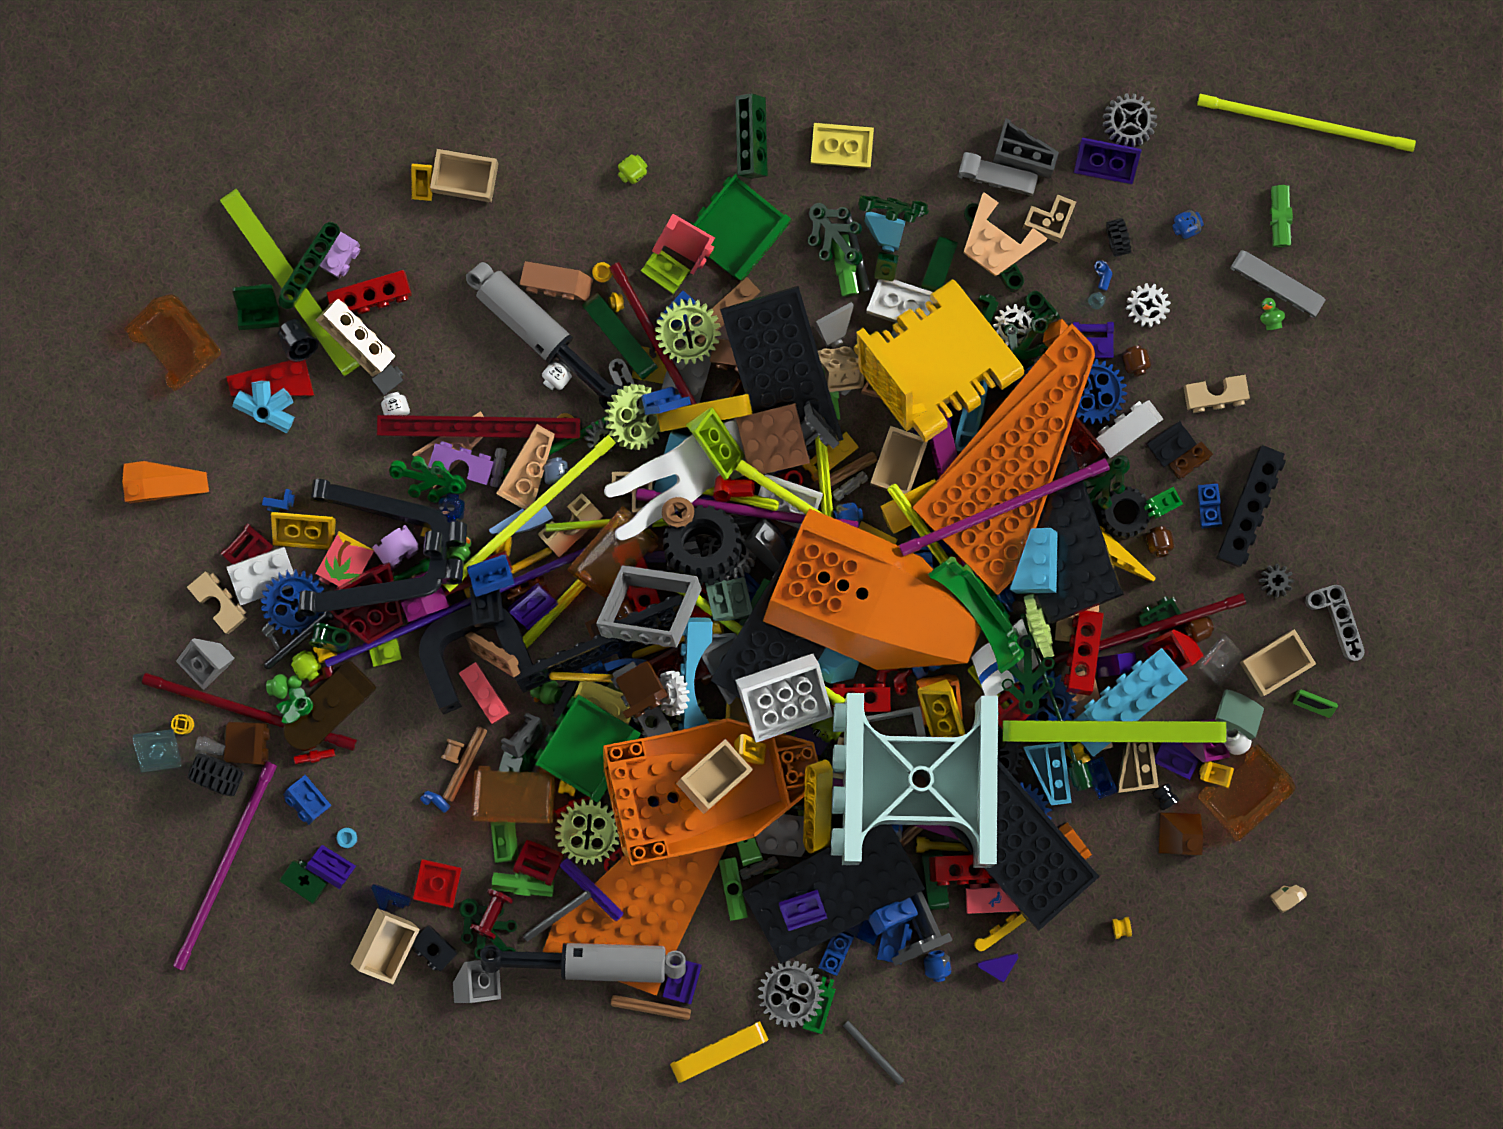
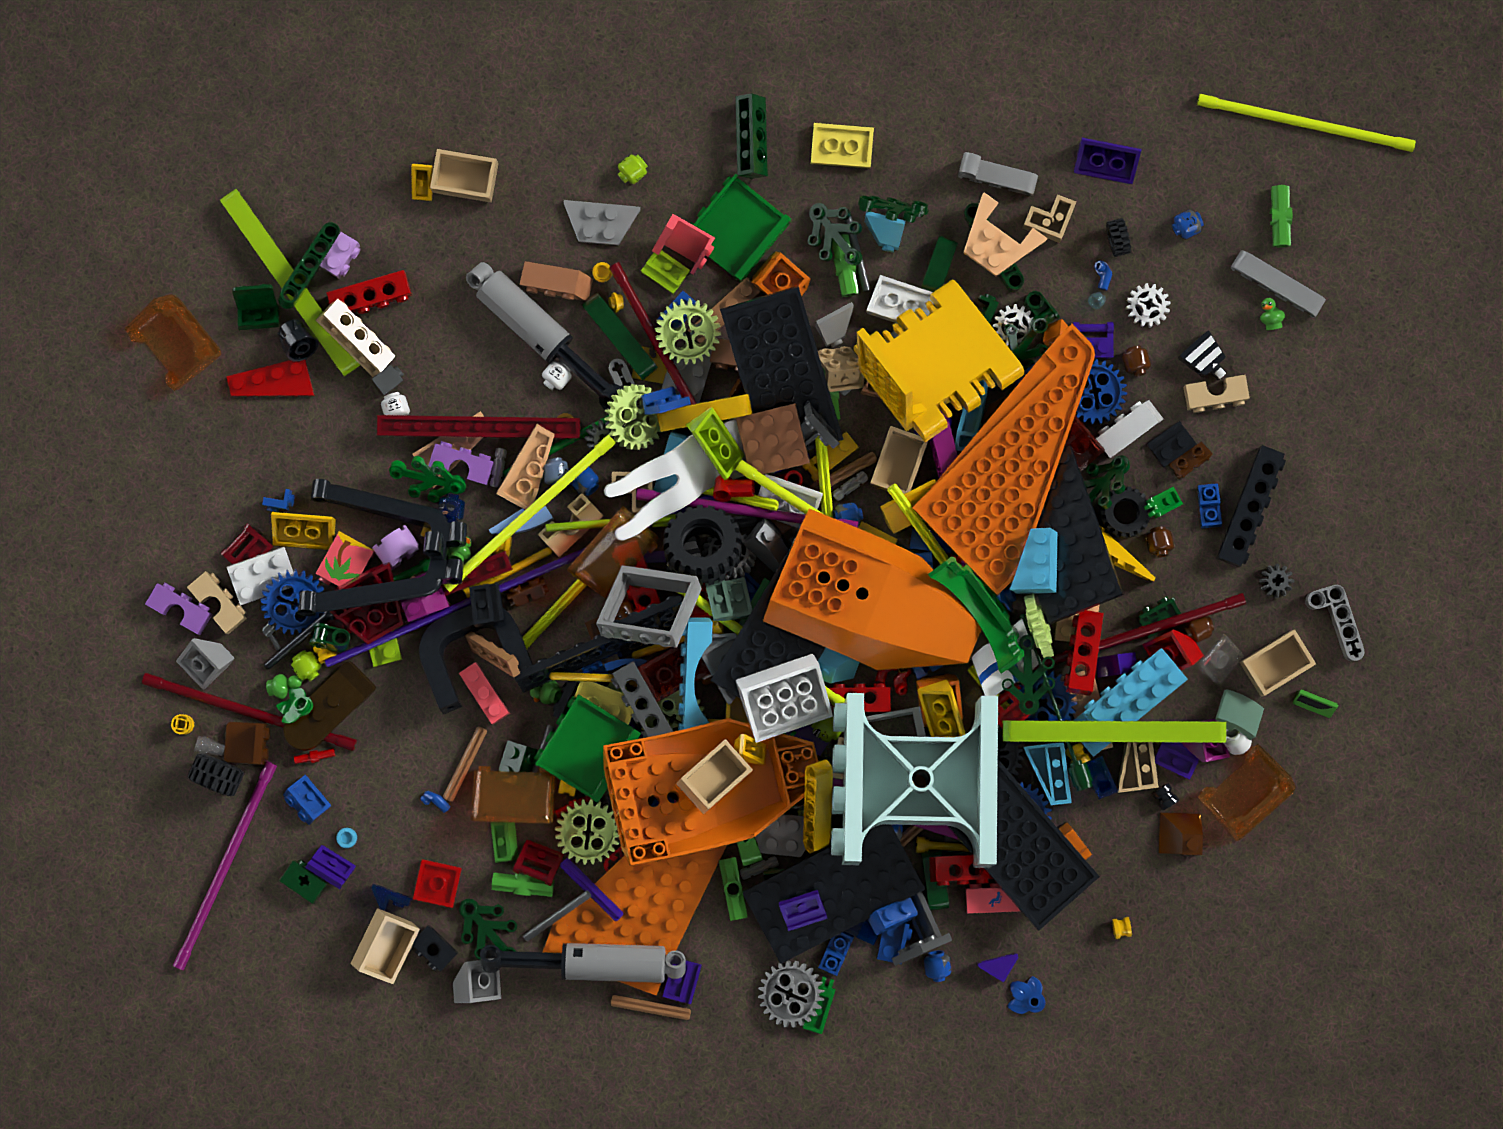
orange wedge [122,461,209,504] -> none
clear light blue plate [133,729,182,772] -> none
medium azure piece [232,381,295,433] -> none
dark red hand [308,666,334,687] -> none
medium nougat bush [441,738,465,763] -> none
blue bracket [467,555,514,597] -> none
dark red hose [470,889,513,940] -> none
dark grey hinge [501,713,544,758] -> none
dark purple plate [508,583,558,630] -> none
reddish brown bracket [616,661,668,719] -> none
white gear [658,671,690,716] -> none
medium nougat gear [662,497,695,528] -> none
yellow beam [670,1021,769,1083] -> none
dark grey bar [843,1020,904,1085] -> none
dark green bracket [874,252,899,281] -> none
magenta piece [899,459,1110,556] -> none
yellow plate [974,913,1027,951] -> none
dark grey wedge [993,118,1059,179] -> none
light grey gear [1103,93,1157,148] -> none
yellow bracket [1200,761,1234,788] -> none
tan rock [1269,885,1307,913] -> none
none -> medium lavender arch [145,582,213,635]
none -> light grey wing [564,200,641,246]
none -> blue head [570,467,599,496]
none -> orange slope [751,251,810,296]
none -> blue plate [1008,976,1046,1014]
none -> torso [1178,330,1227,380]

